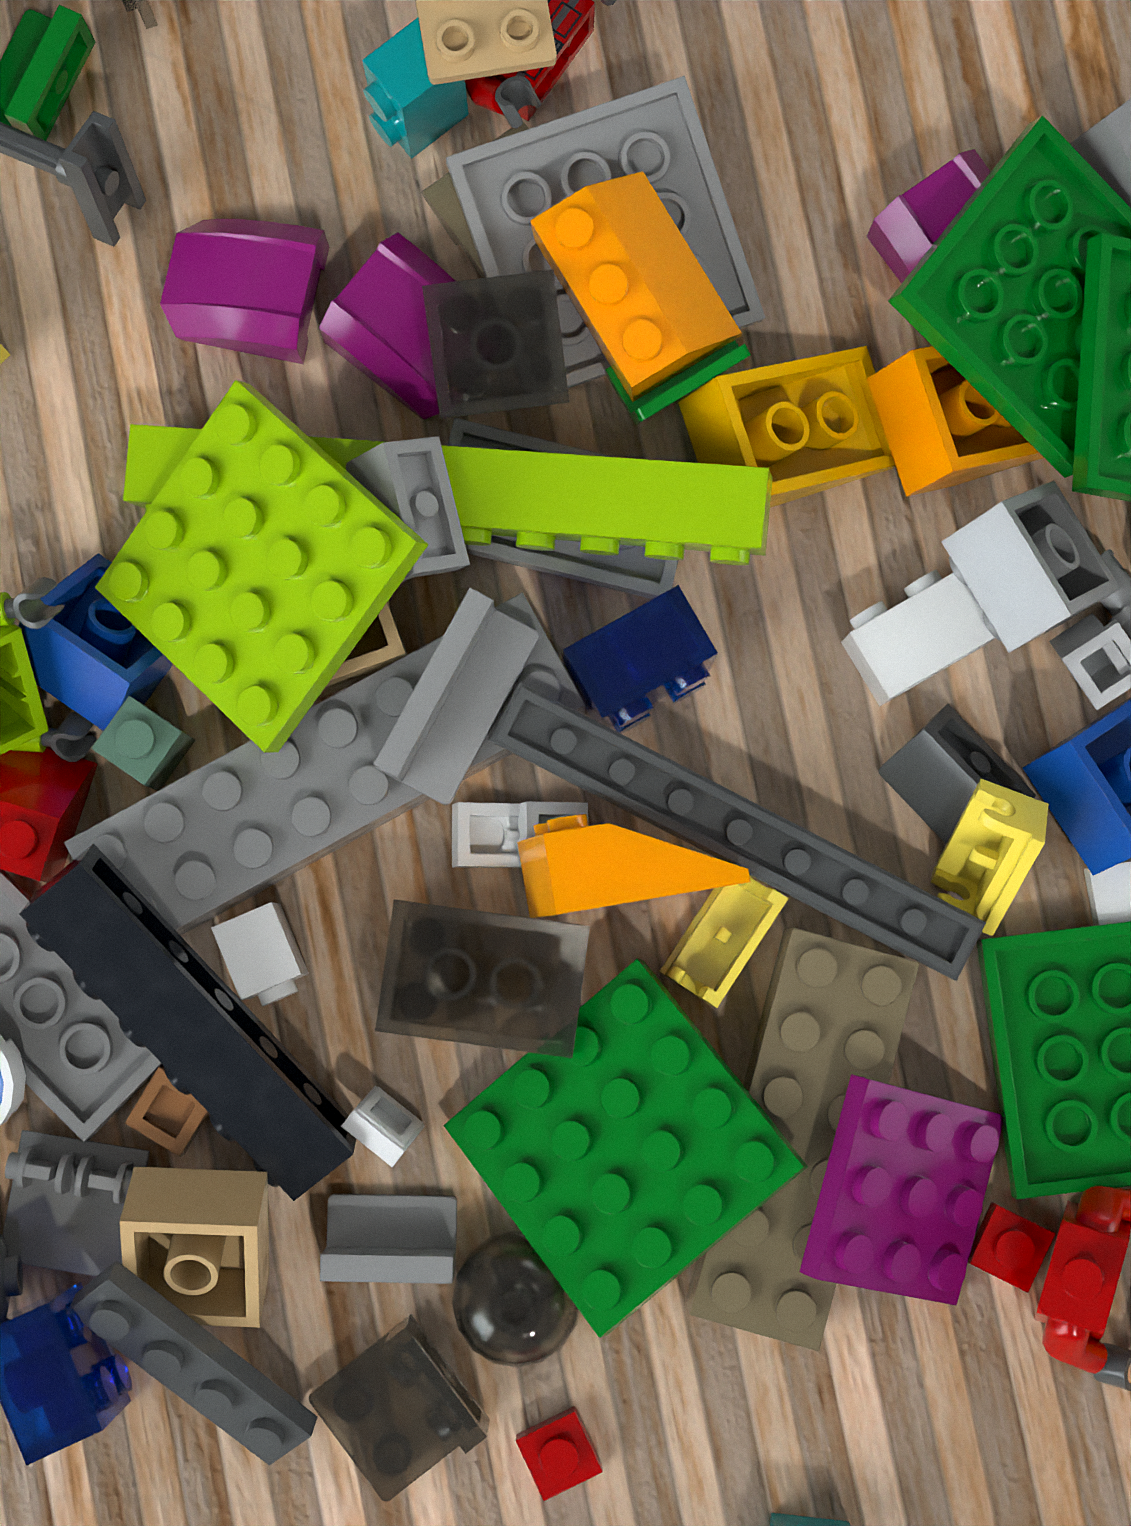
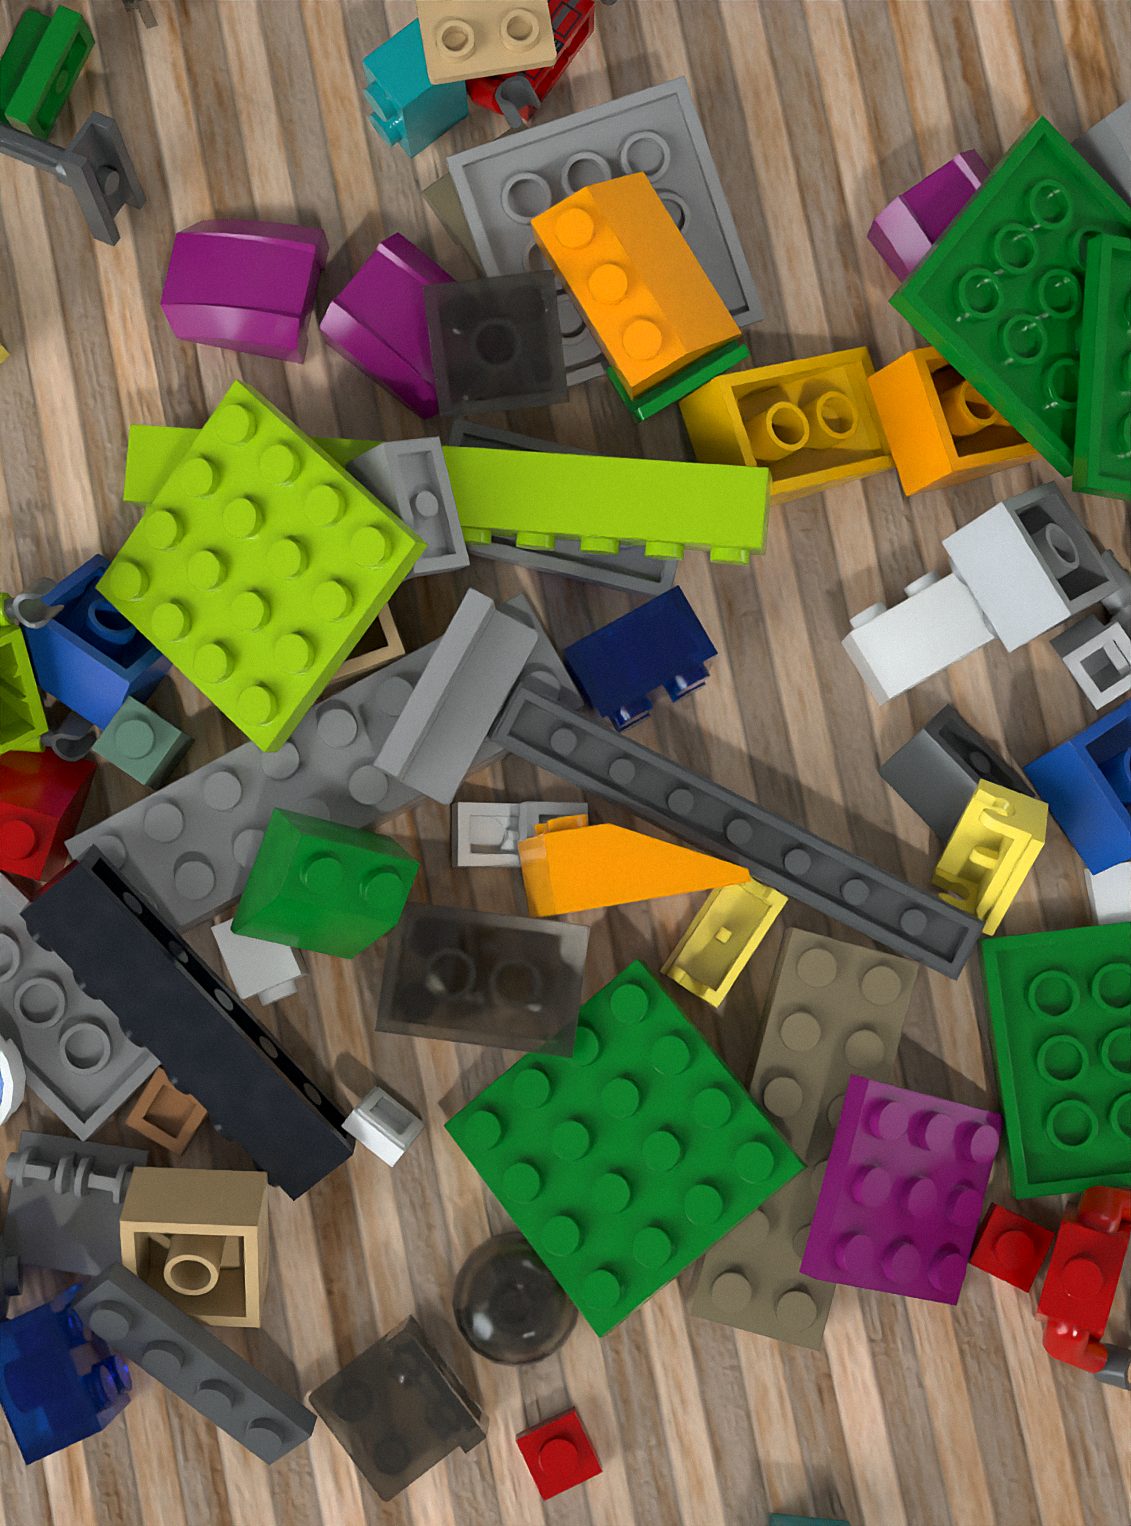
light grey panel [320,1193,457,1284] -> none
none -> green slope [230,807,420,960]

